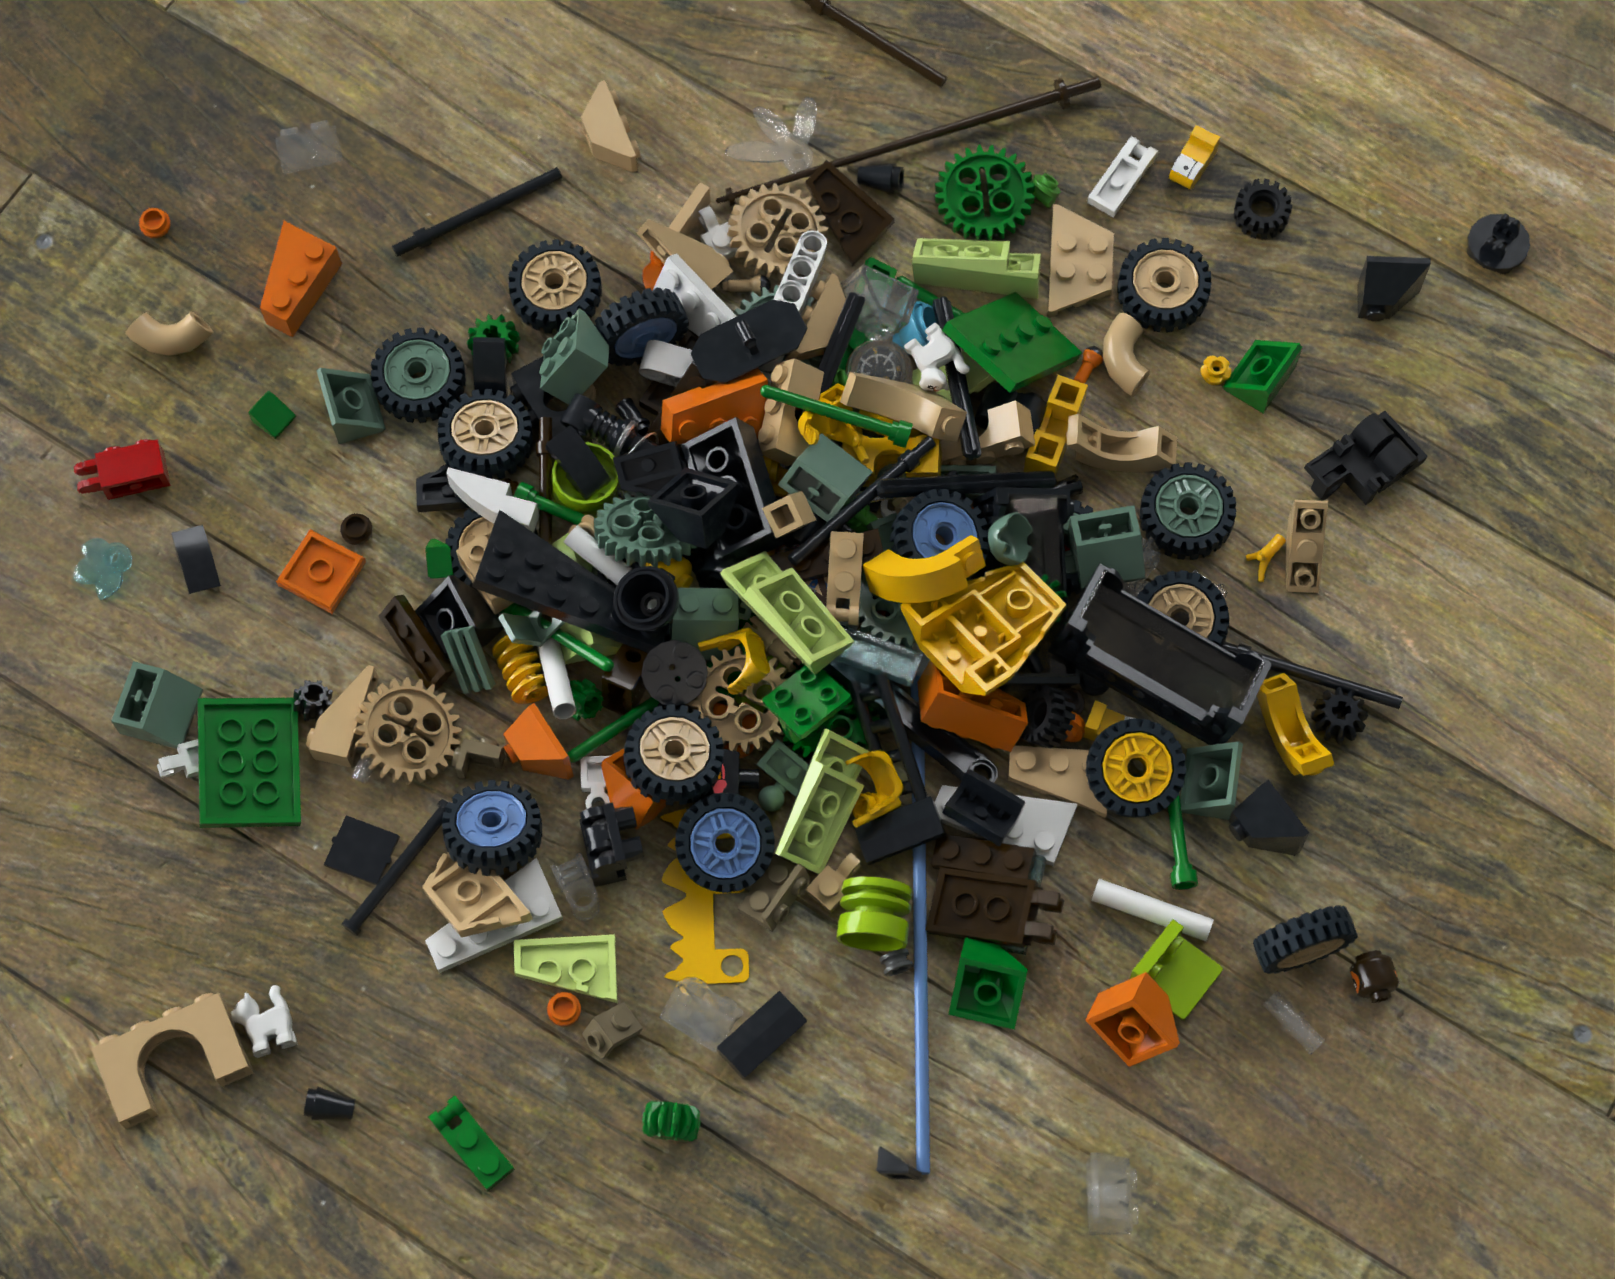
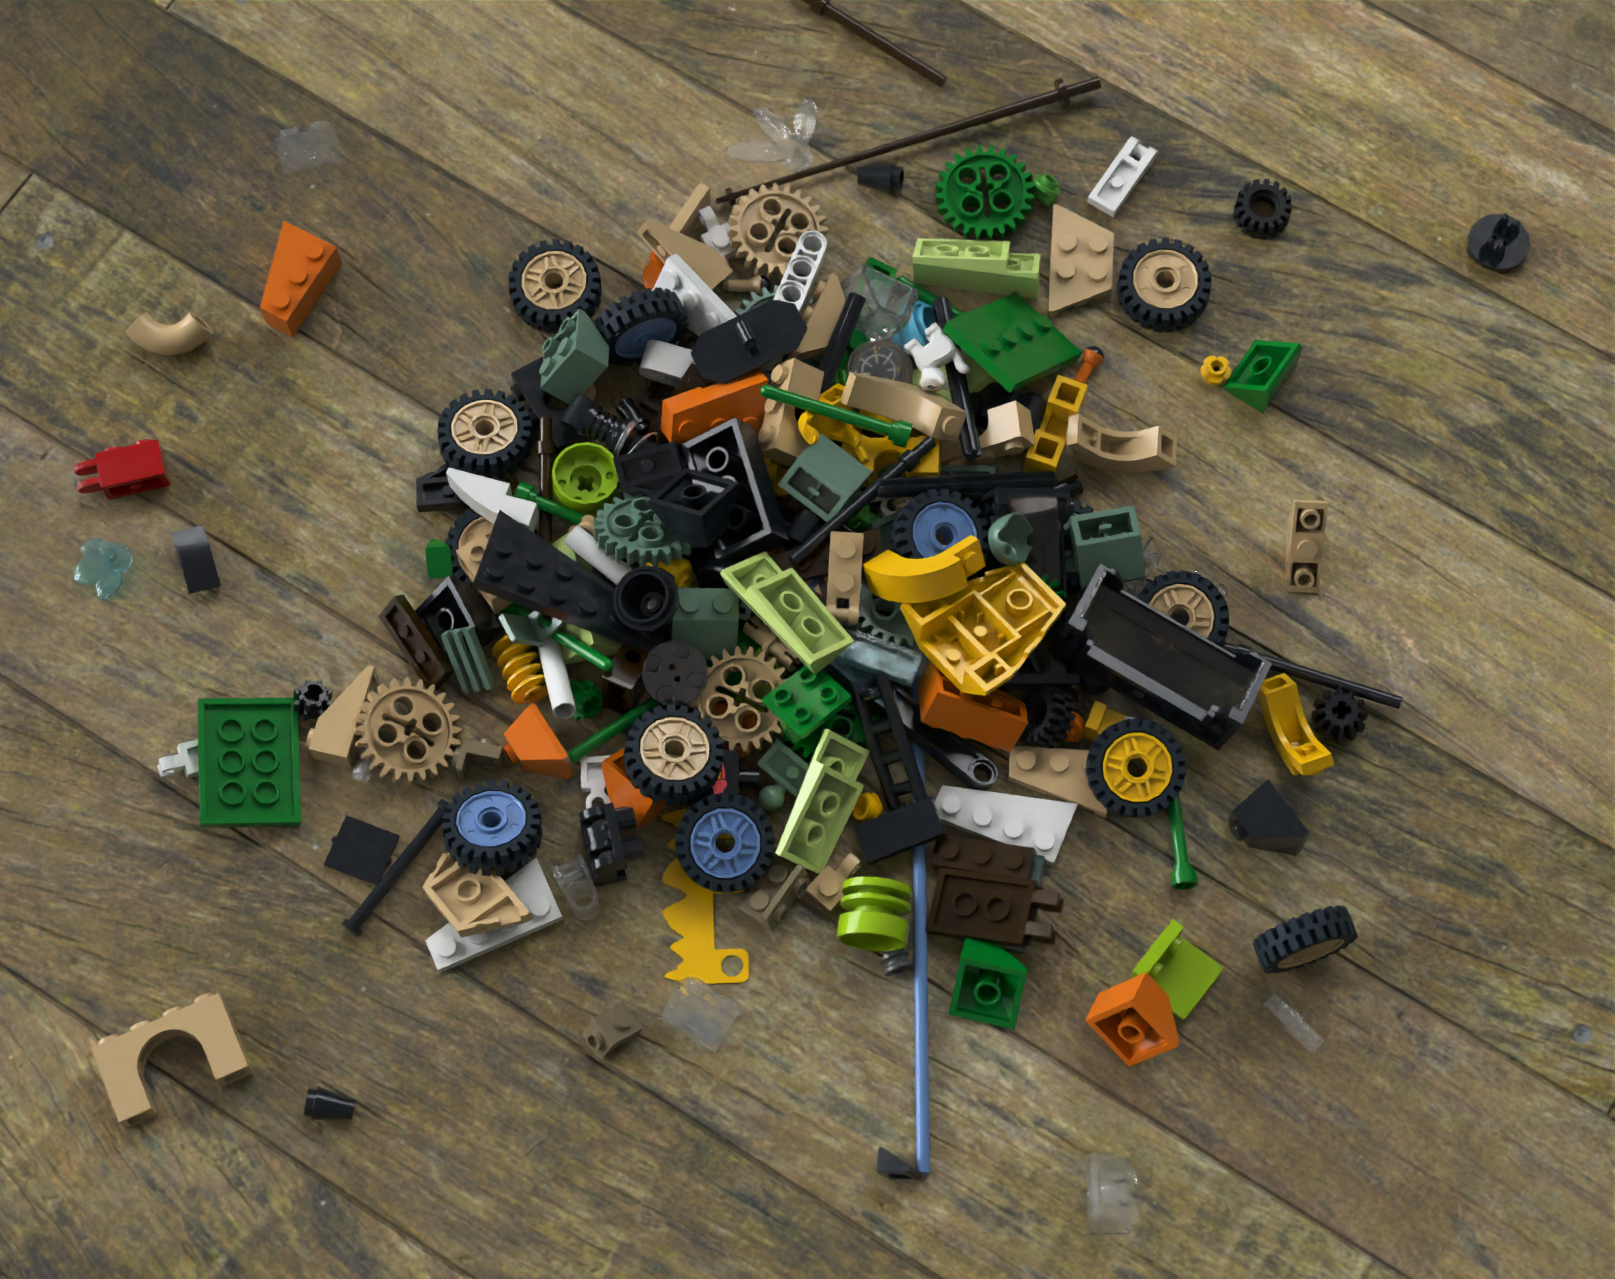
sand green slope [111,661,203,749] -> none
orange plate [139,208,171,238] -> none
white animal [231,985,297,1058] -> none
green slope [249,390,296,439] -> none
orange plate [276,529,366,614] -> none
sand green slope [316,368,386,444] -> none
dark brown plate [340,514,373,545] -> none
wheel [370,327,466,423] -> none
black bar [392,167,562,257] -> none
green plate [428,1095,515,1192] -> none
green gear [467,313,521,363] -> none
black slope [473,337,508,398] -> none
yellowish green wing [514,934,618,1003] -> none
black slope [545,425,611,500] -> none
orange plate [547,992,581,1026] -> none
tan slope [581,80,641,172] -> none
green gear [642,1101,701,1142] -> none
yellow helmet [698,627,770,695] -> none
black piece [717,991,808,1079] -> none
tan brick [762,491,816,538] -> none
dark brown wing [806,160,895,266] -> none
yellow helmet [845,750,903,828] -> none
black bracket [942,769,1025,847] -> none
white piece [1091,879,1214,941] -> none
tan cylinder [1103,313,1150,397] -> none
wheel [1140,462,1237,560] -> none
yellow leg [1169,125,1220,190] -> none
sand green slope [1180,741,1243,820] -> none
yellow bar [1246,534,1286,583] -> none
black plate [1304,411,1428,505] -> none
dark brown head [1350,950,1399,1003] -> none
black slope [1357,256,1431,322] -> none

